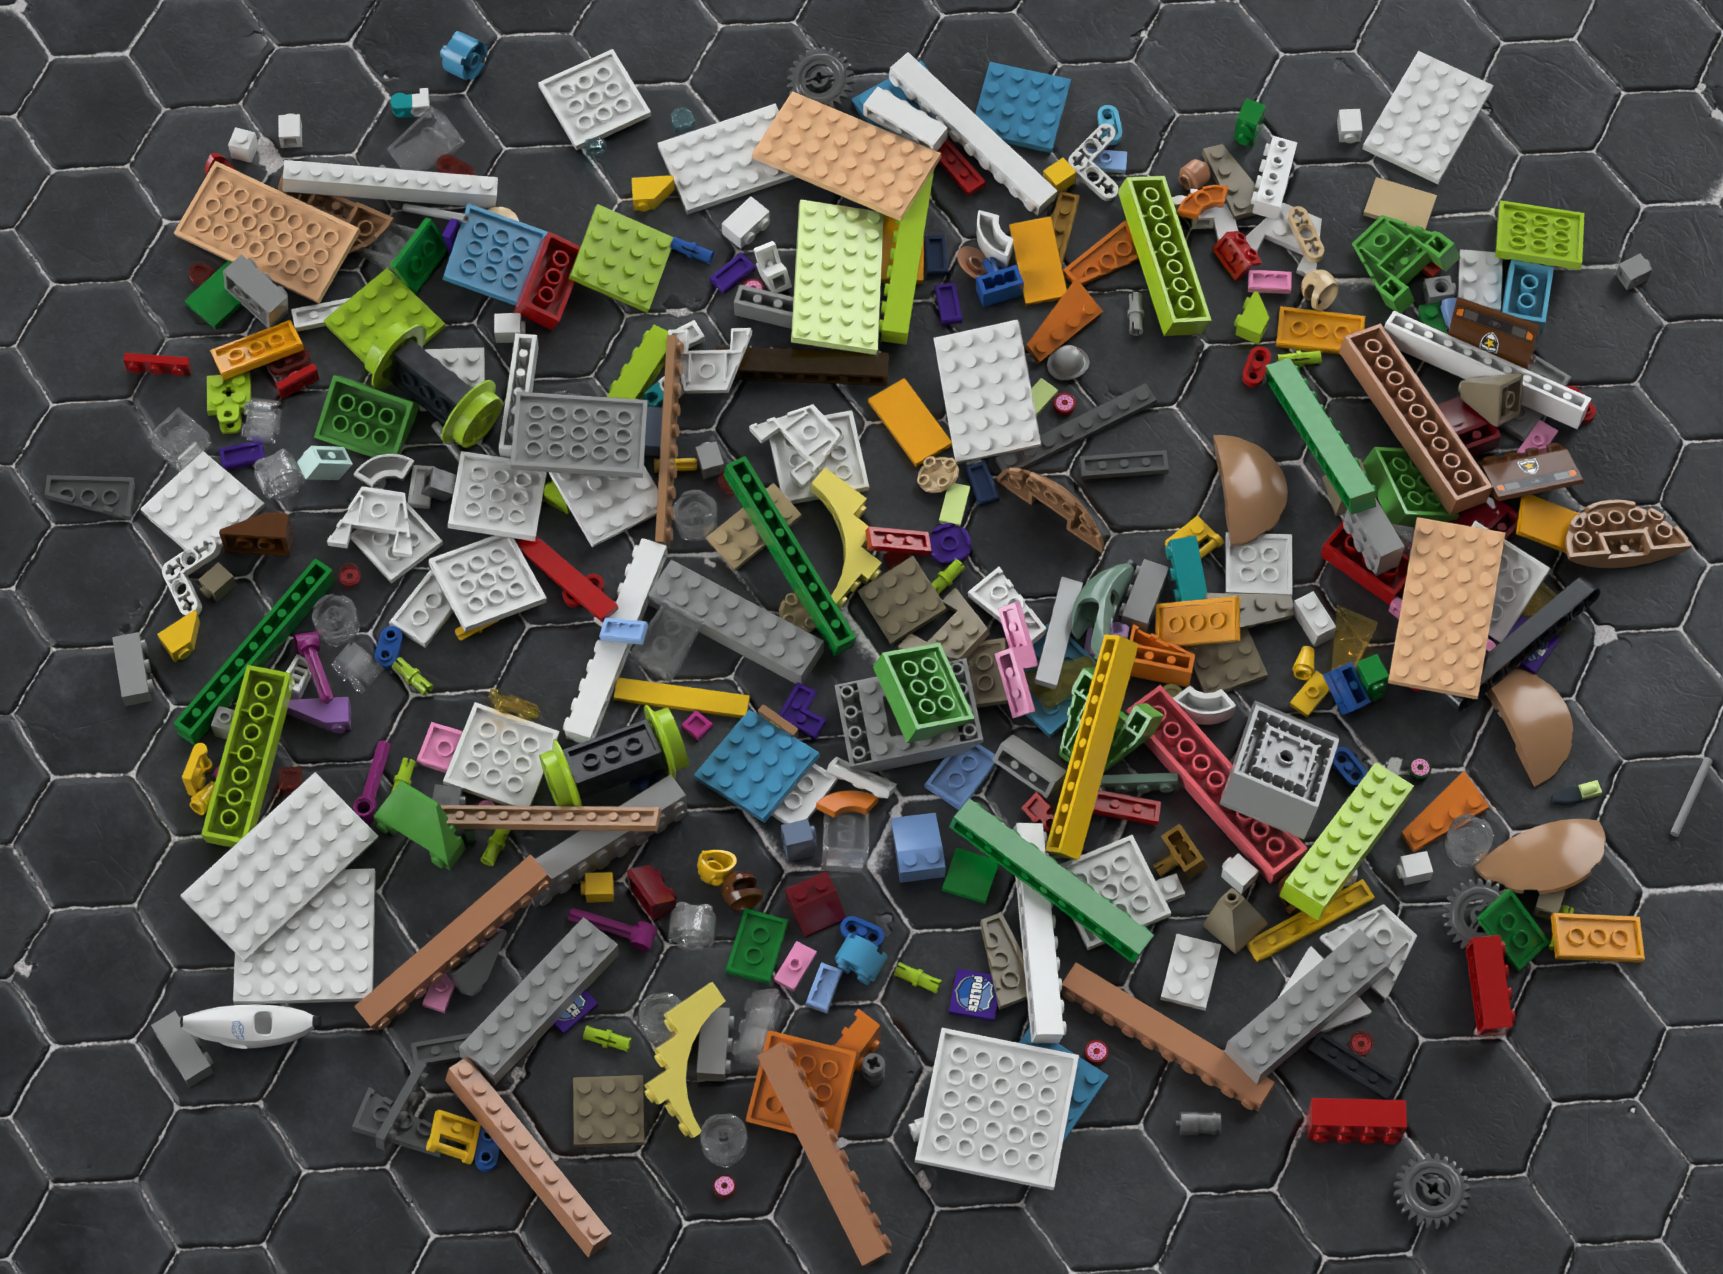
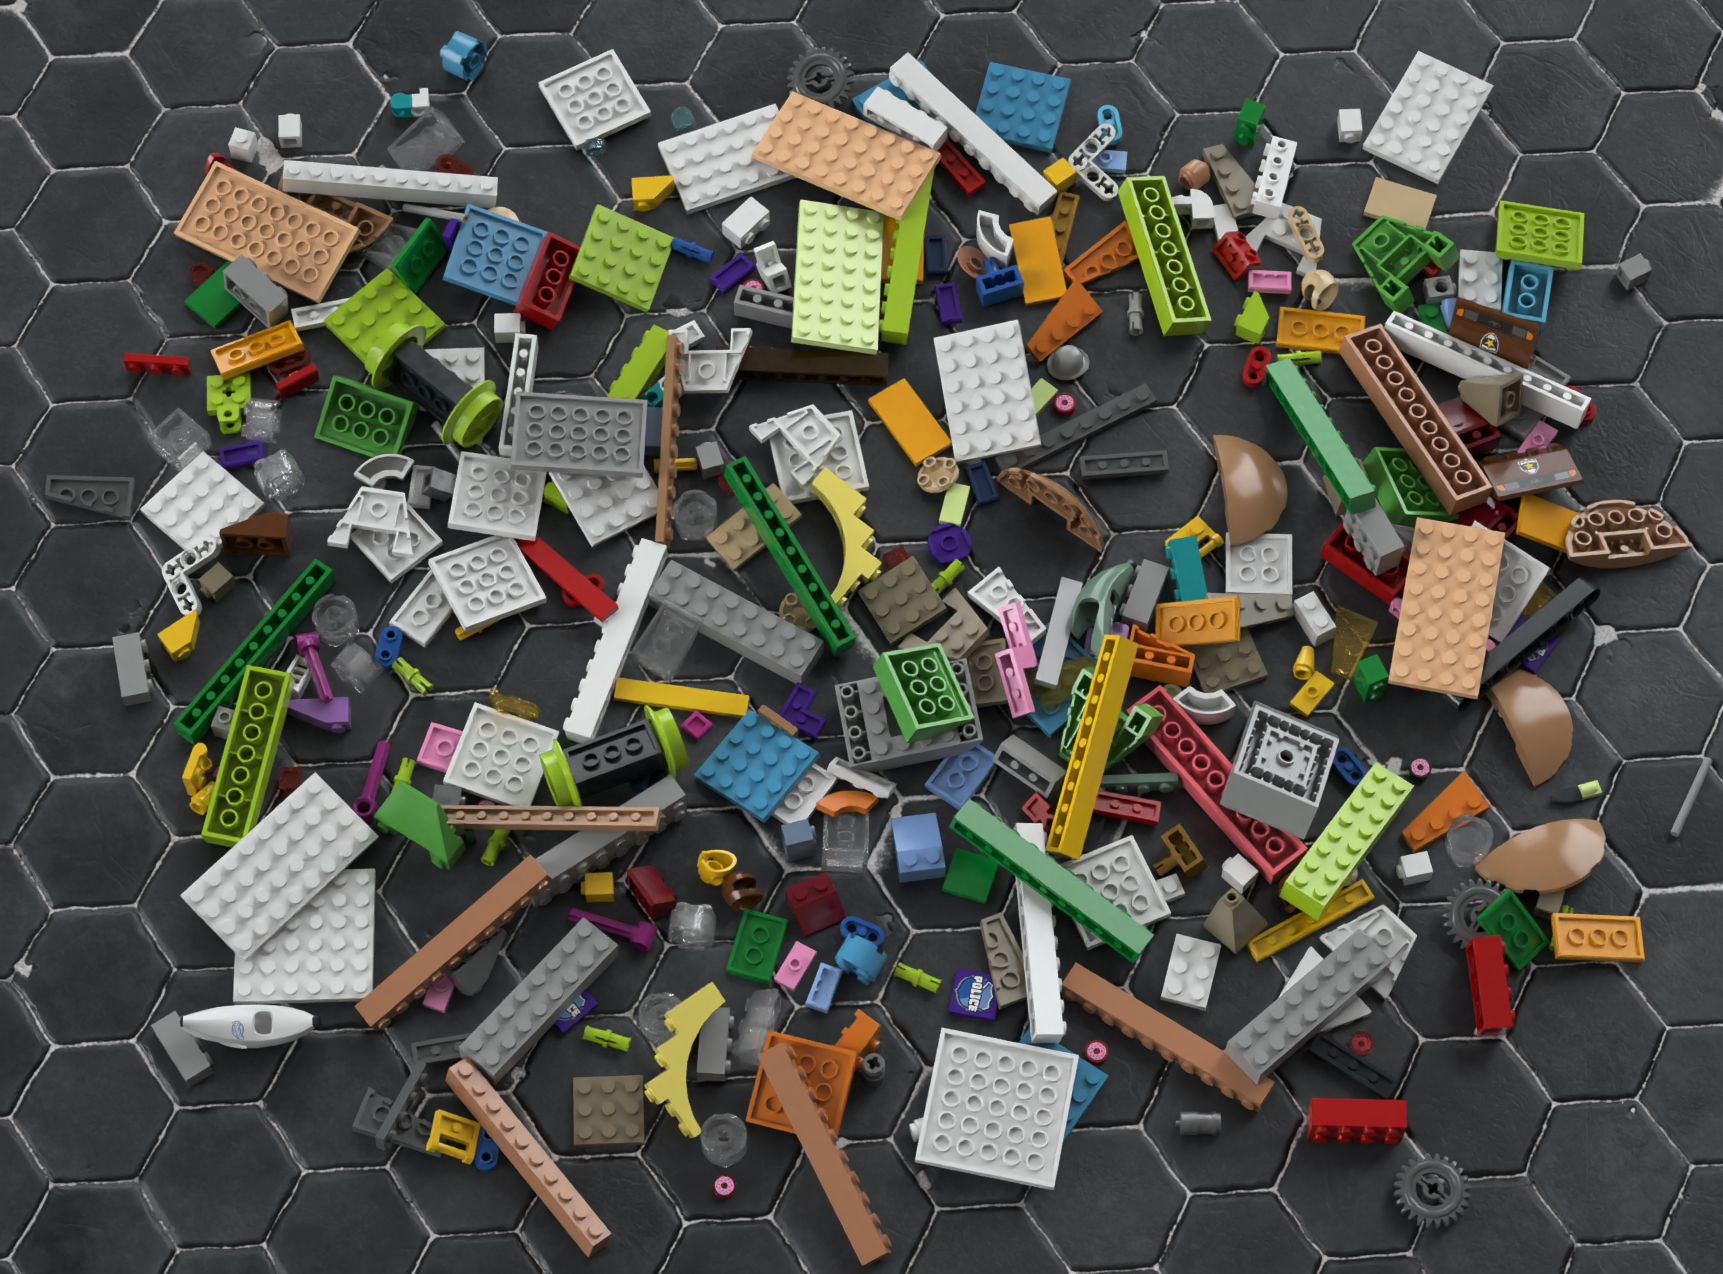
light aqua brick [297,446,353,480] -> none
clear red tile [338,563,361,586] -> none
light blue plate [599,618,648,645] -> none
plate [865,527,932,555] -> none
orange tile [1177,185,1229,220] -> none
blue brick [1323,661,1371,715] -> none

